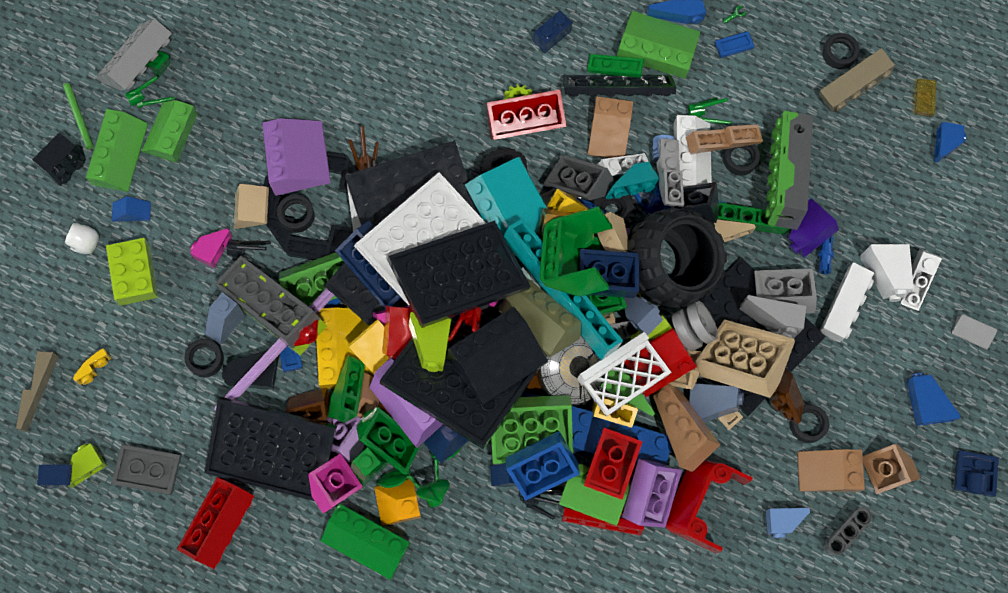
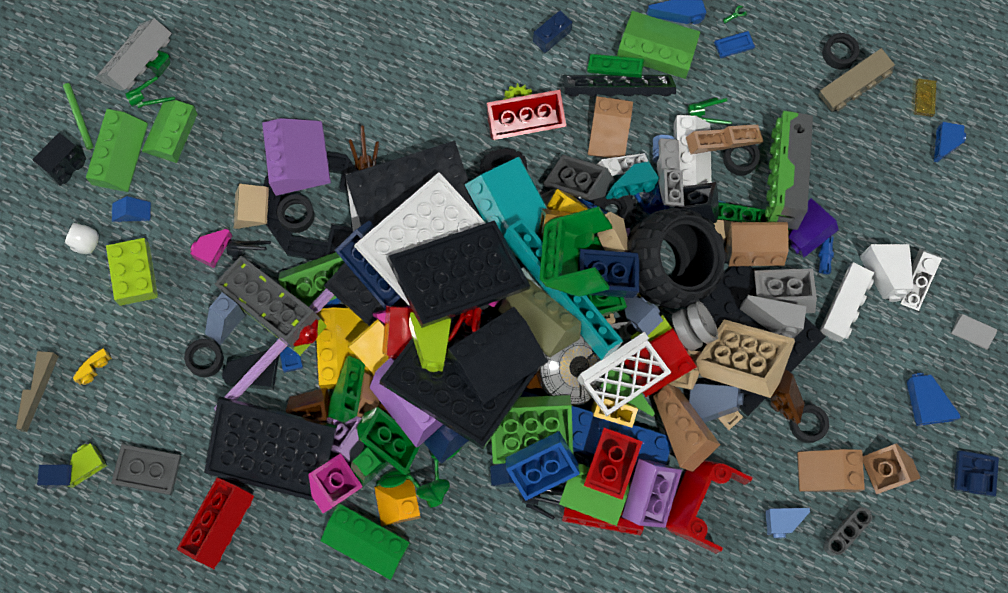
none -> medium nougat slope [725,222,788,266]

